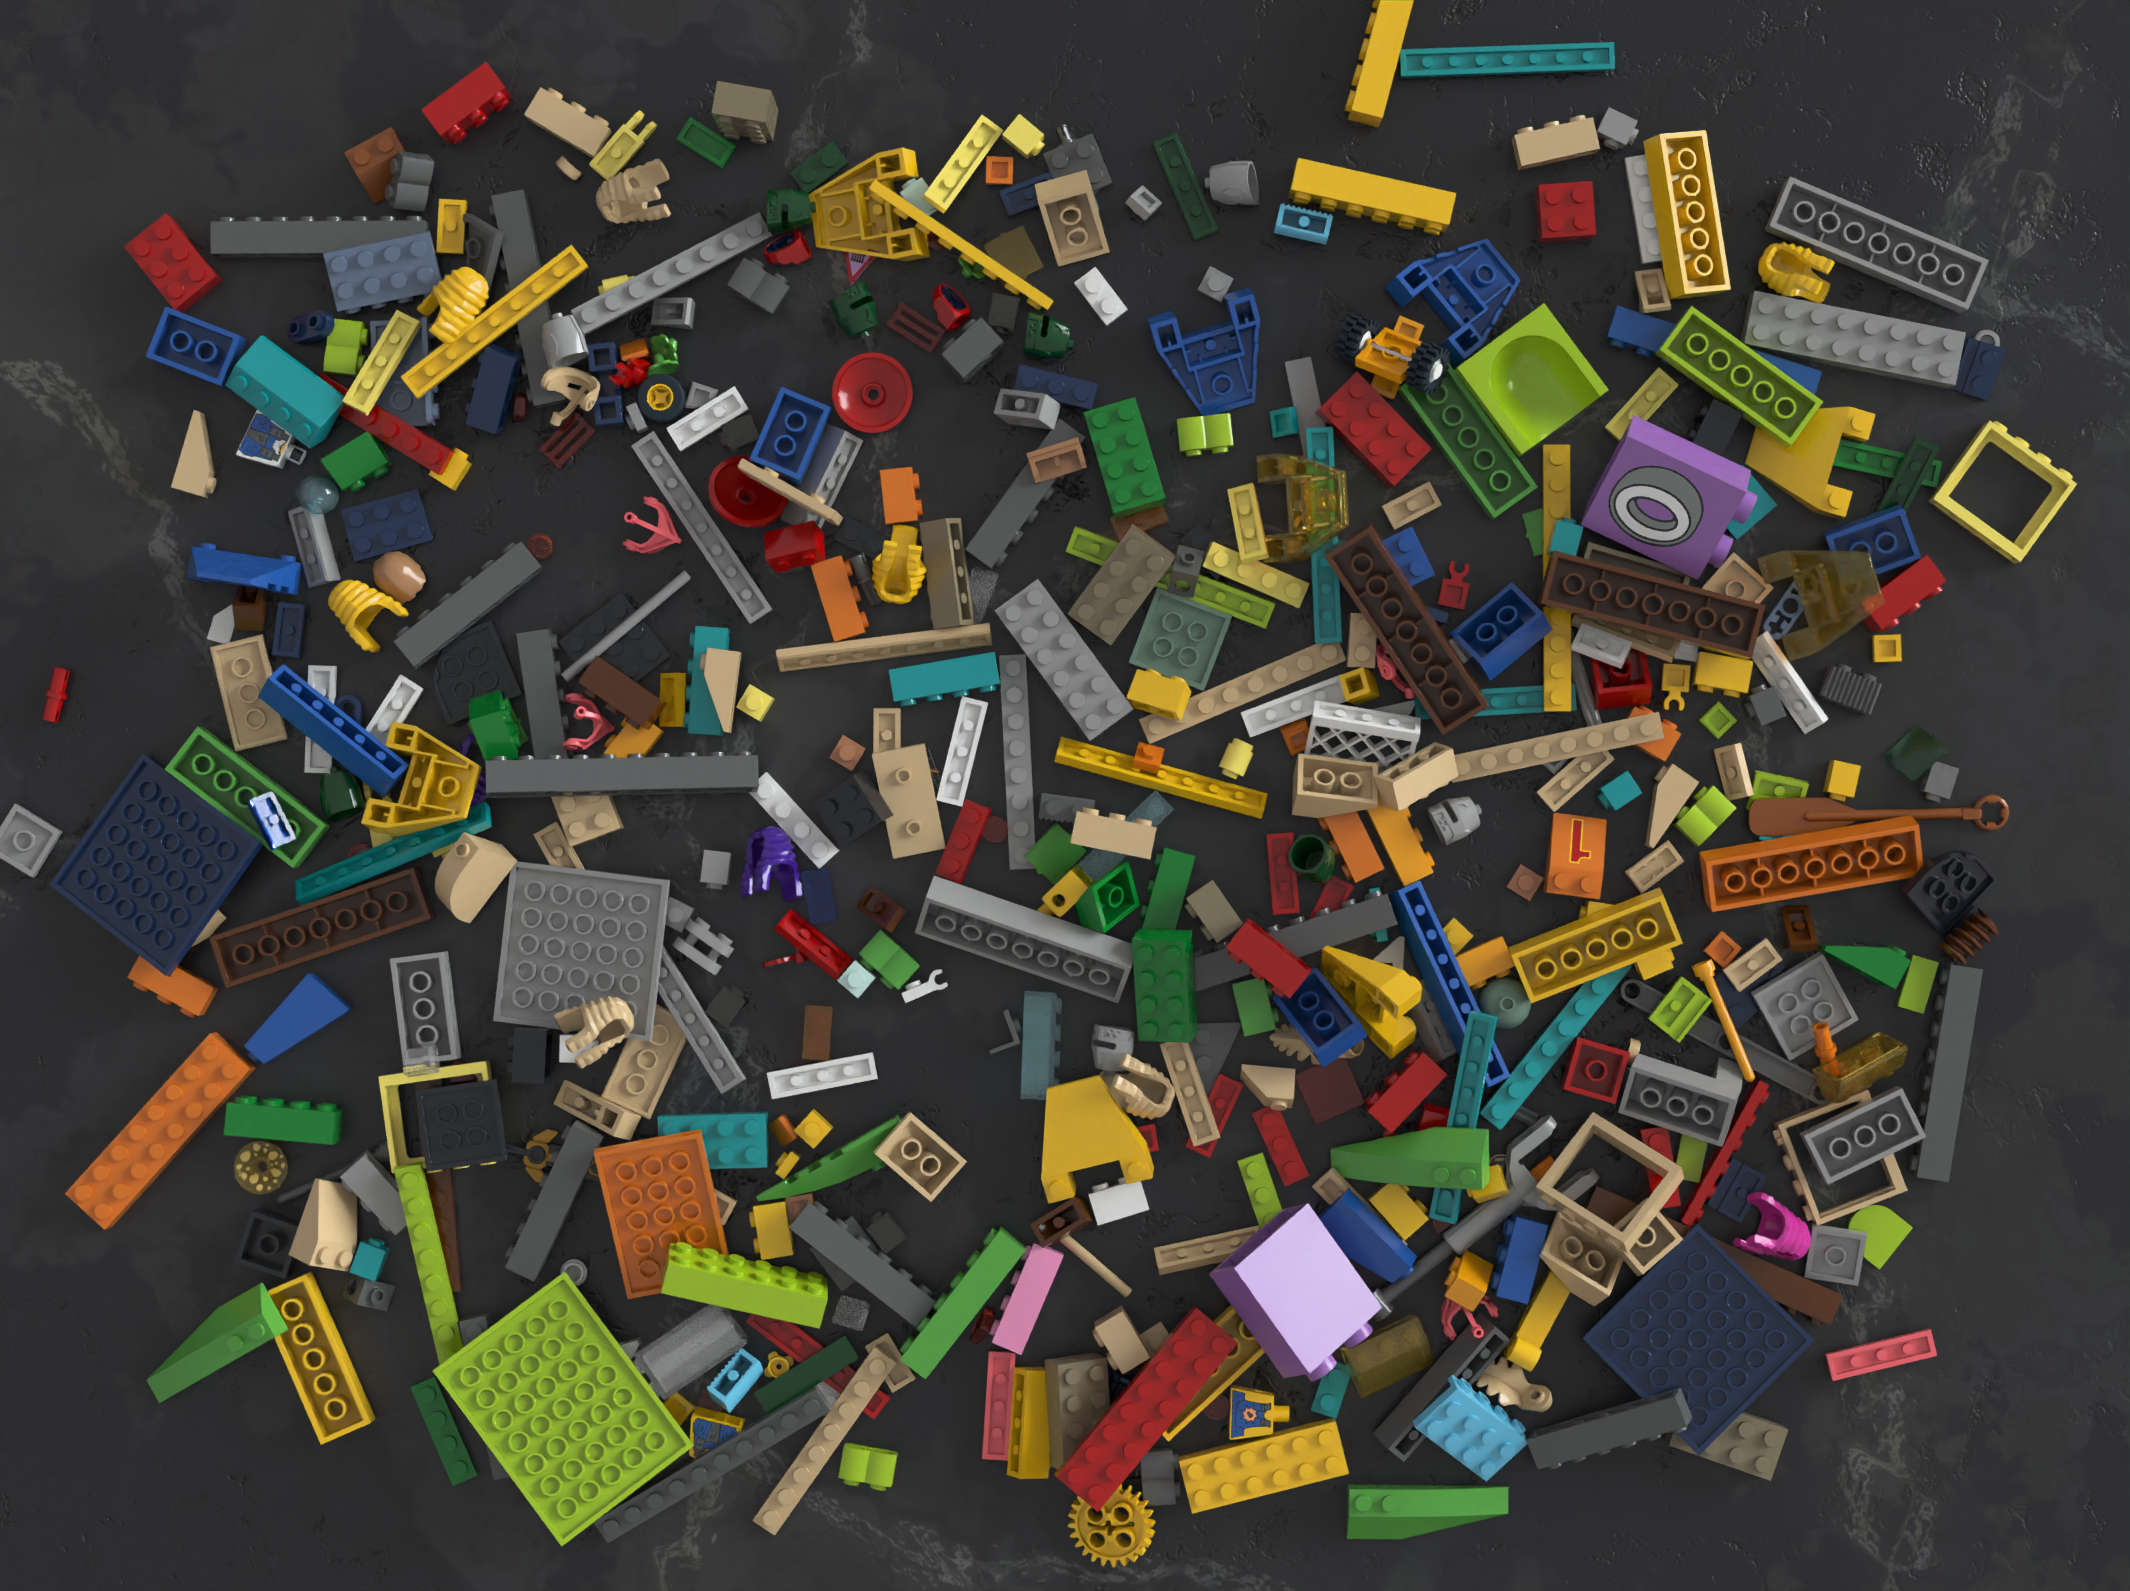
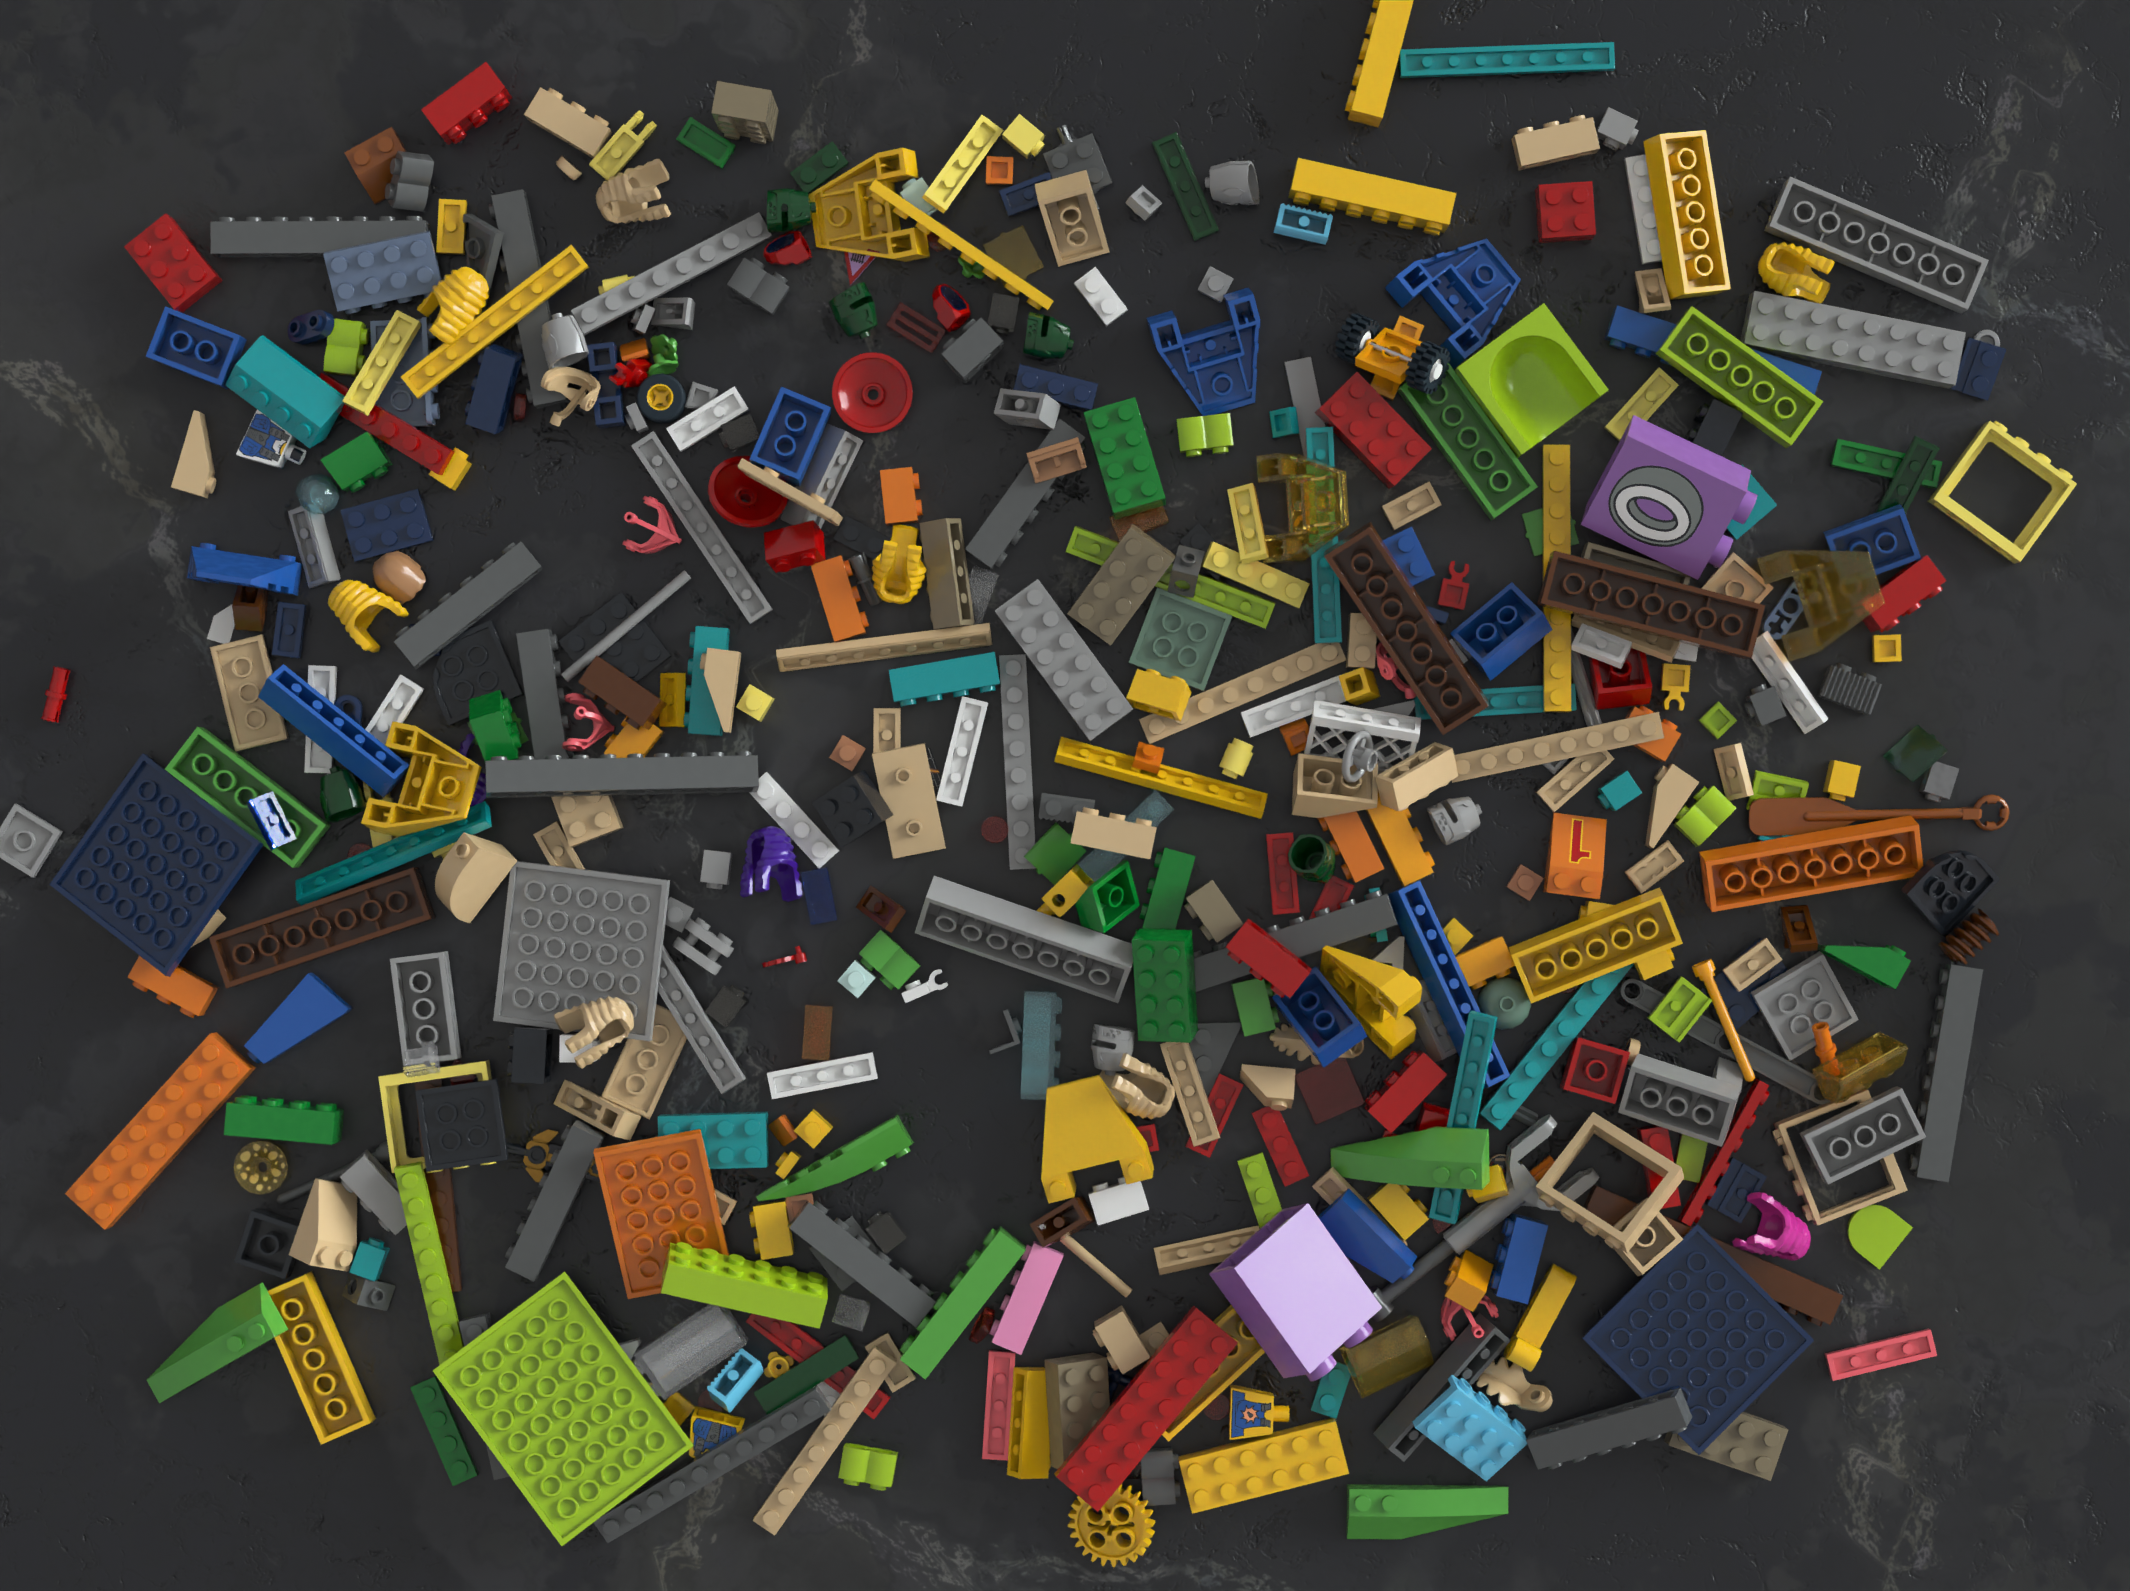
clear red tile [527,533,555,560] -> none
clear red tile [539,412,596,469] -> none
light grey plate [560,1259,588,1286] -> none
red plate [774,909,853,980] -> none
tan slope [874,1111,967,1202] -> none
red plate [935,799,992,884] -> none
tan slope [1539,1211,1623,1306] -> none
teal brick [1546,518,1583,556] -> none
yellow brick [1691,652,1753,698] -> none
orange plate [1703,931,1742,969] -> none
yellow wedge [1744,407,1876,520] -> none
light grey plate [1804,1224,1867,1286] -> none
lime tile [1896,955,1939,1014] -> none
none -> light grey plate [630,304,655,334]
none -> light grey piece [1342,730,1378,783]

